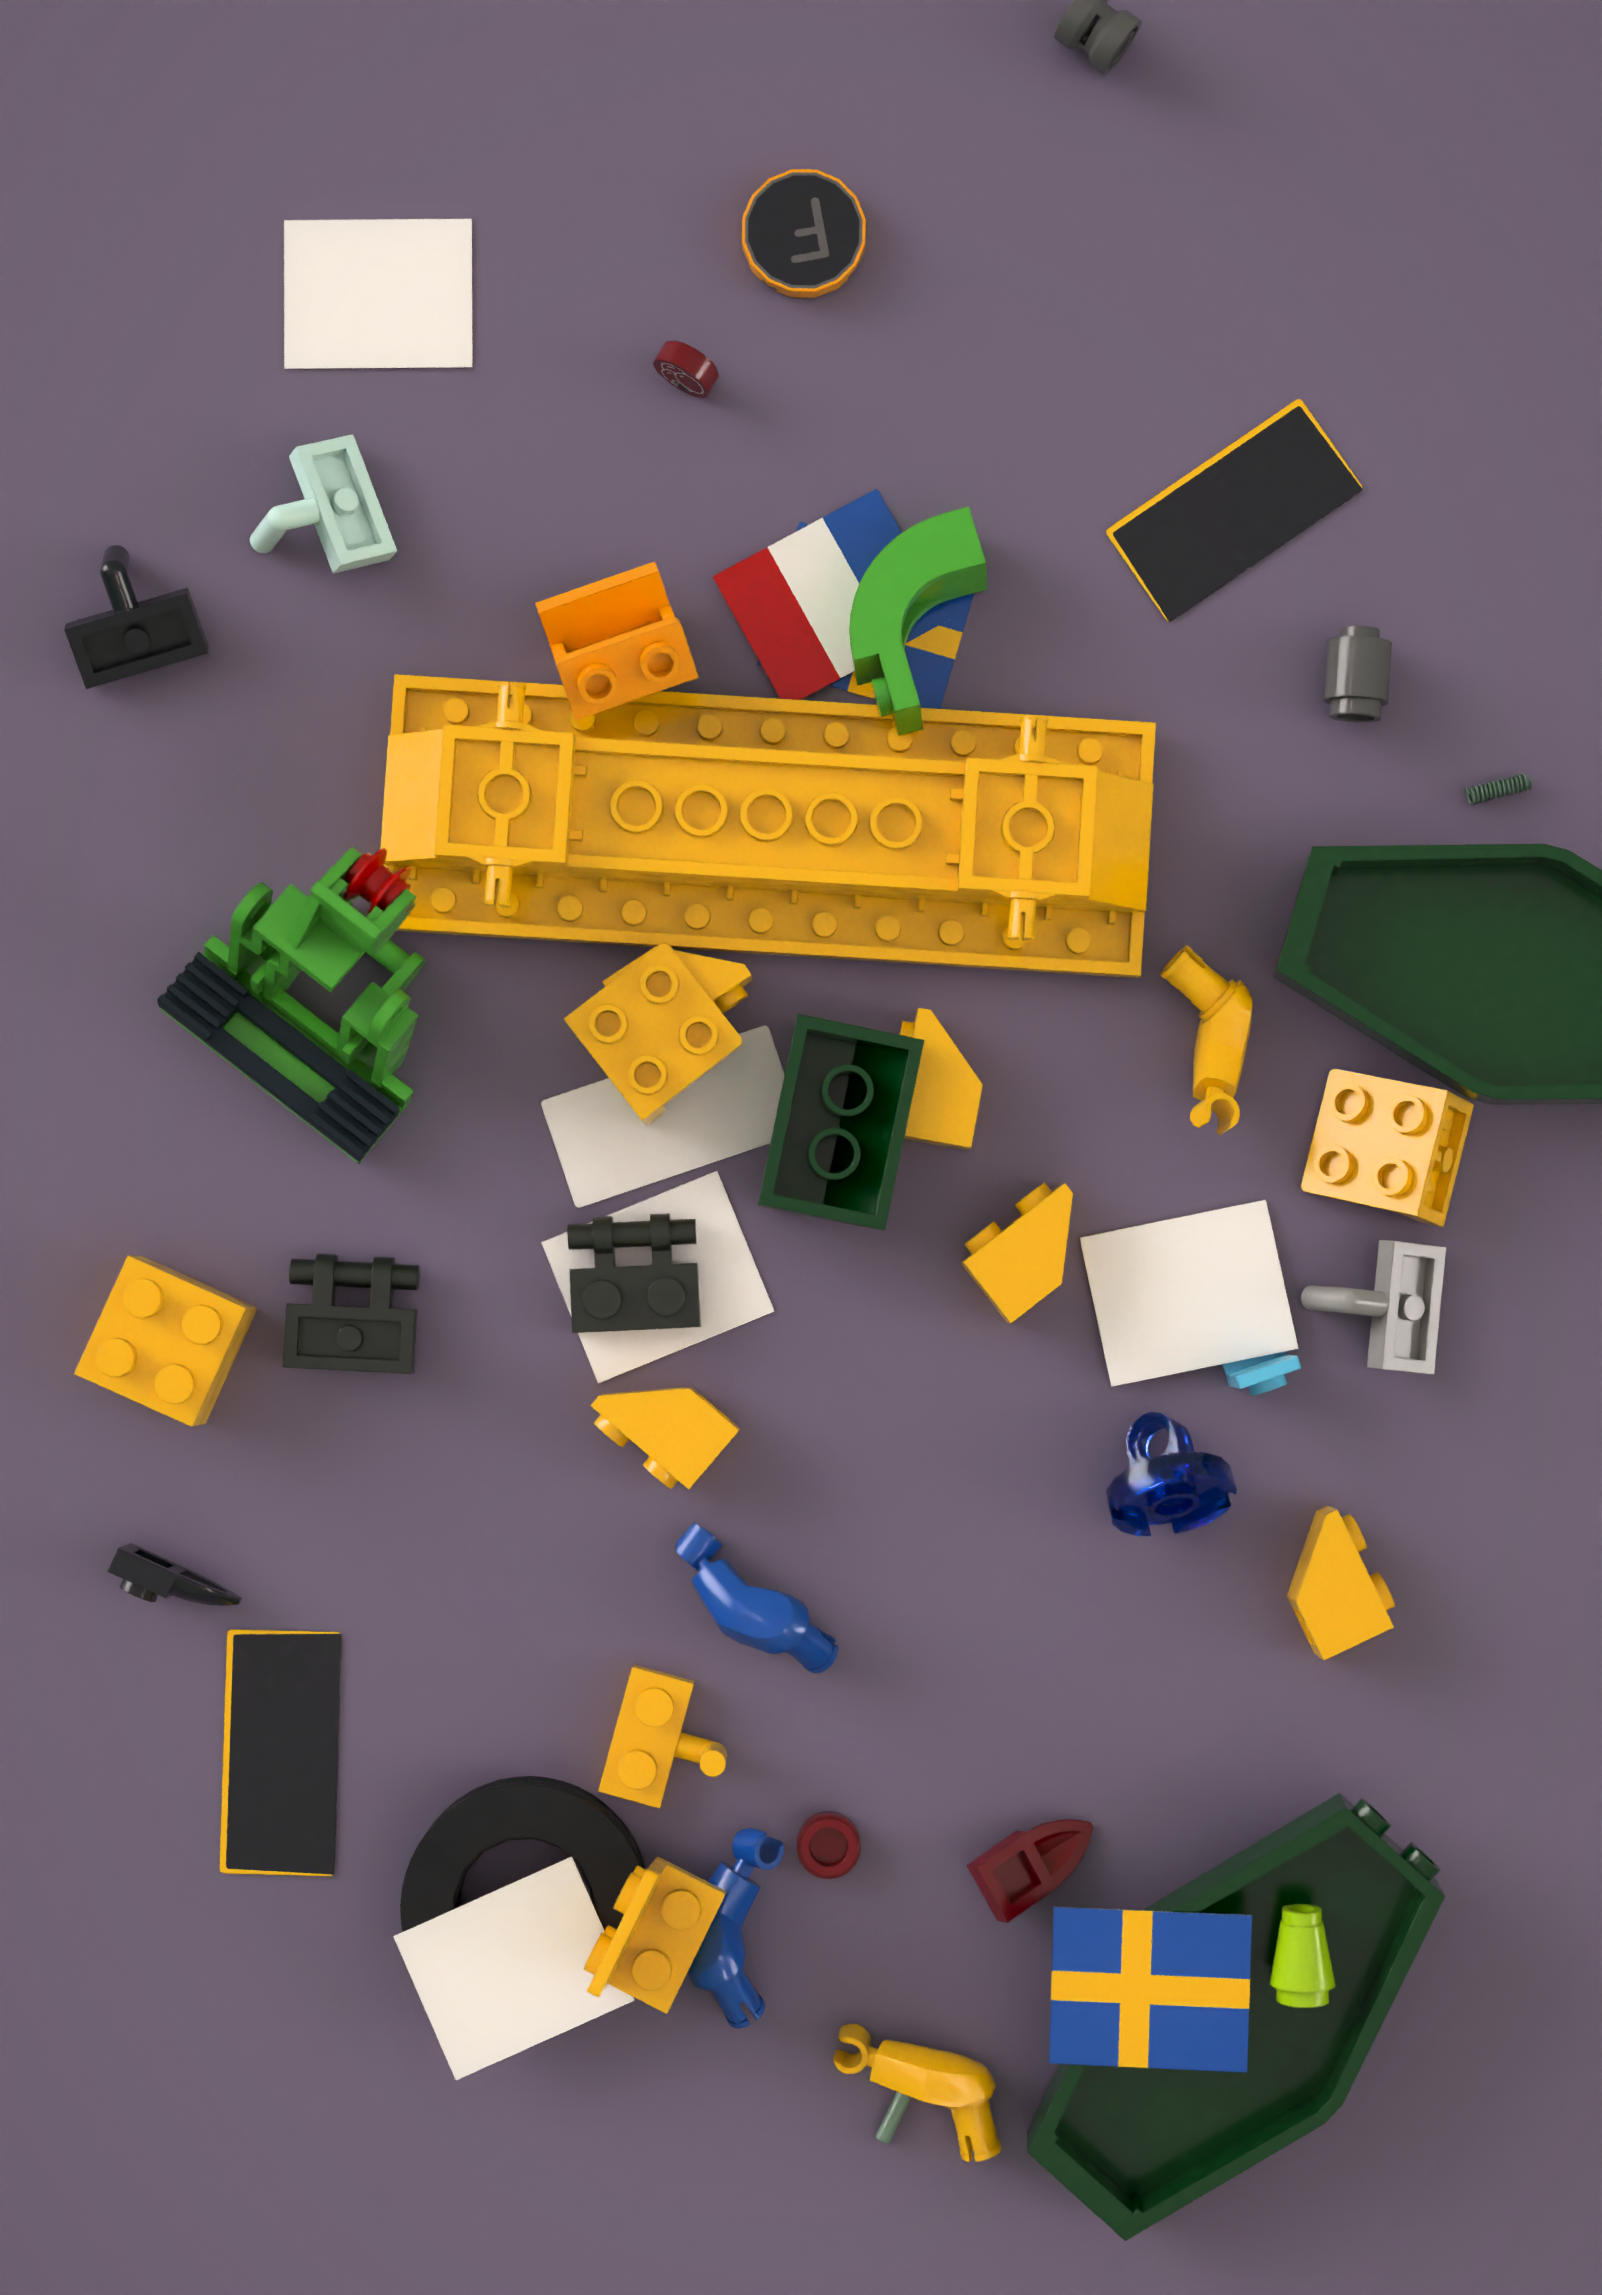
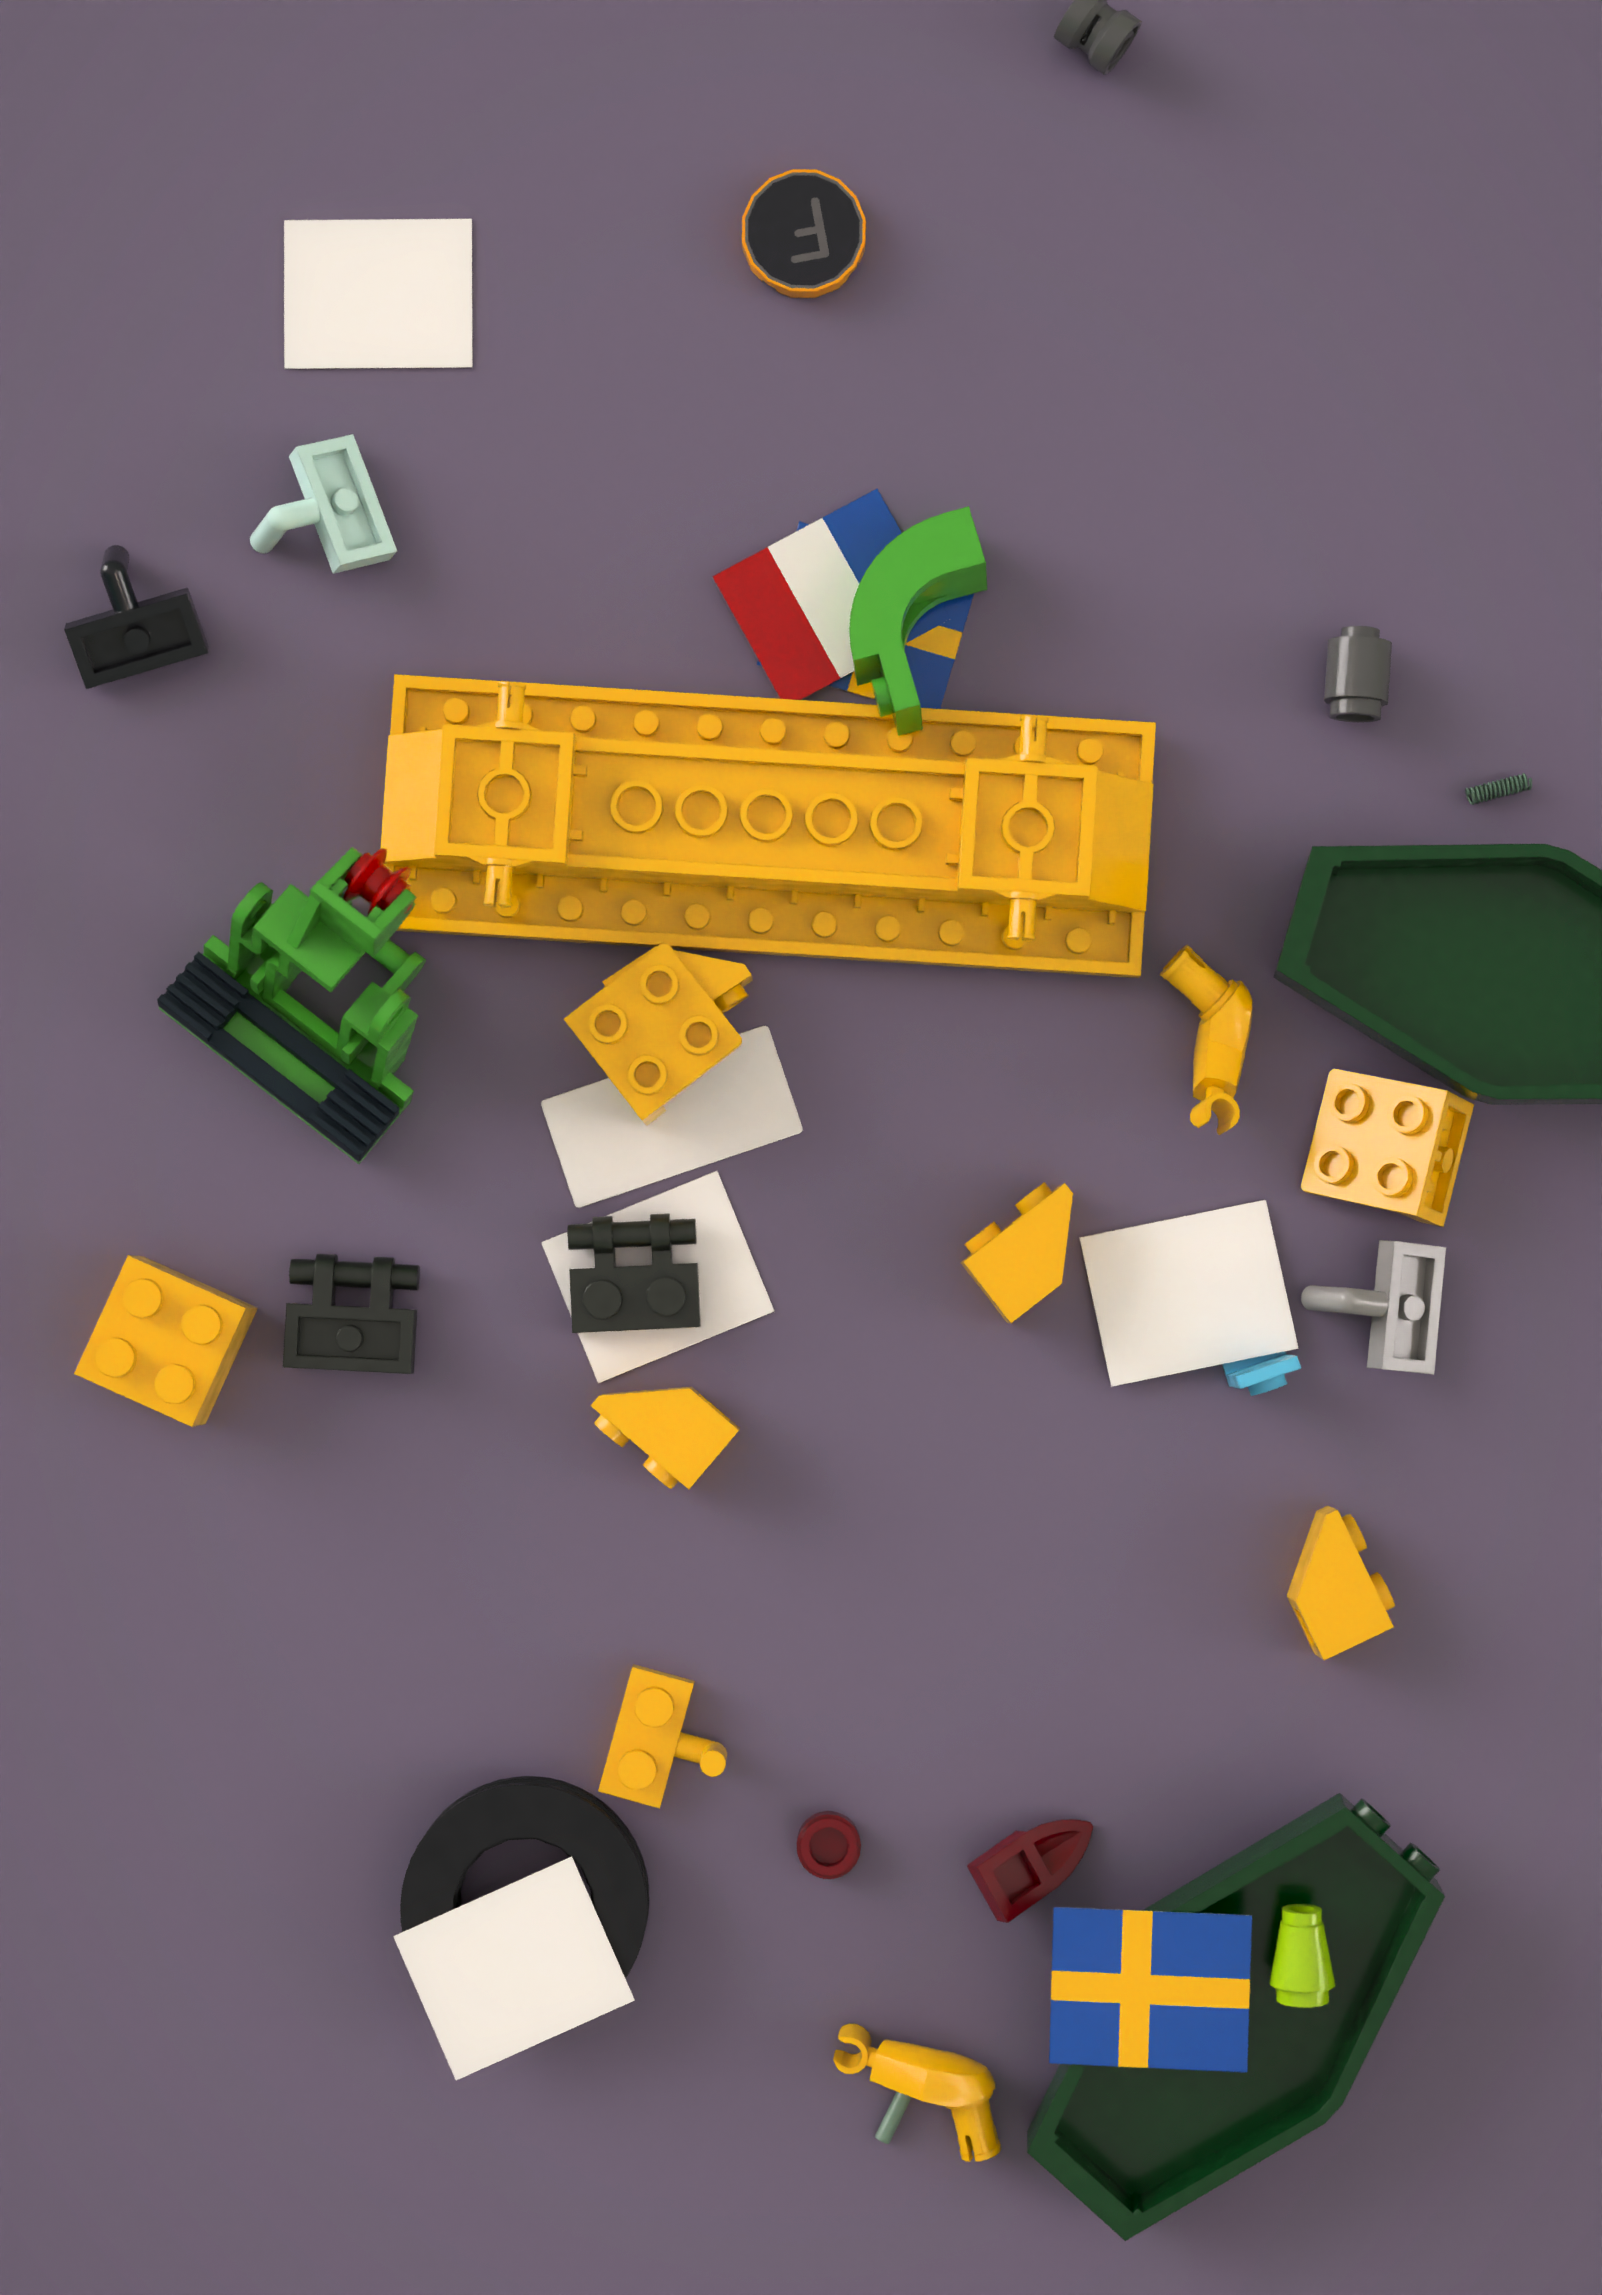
black plate [107,1543,242,1606] -> none
black sticker [219,1629,342,1876] -> none
light orange panel [535,561,699,720] -> none
yellow bracket [583,1856,727,2014] -> none
dark red tile [653,341,719,398] -> none
blue arm [676,1522,838,1673] -> none
blue arm [688,1828,784,2029] -> none
dark green slope [757,1013,924,1231] -> none
yellow slope [899,1008,983,1151] -> none
black sticker [1106,399,1363,622] -> none
clear blue tile [1106,1412,1237,1536] -> none

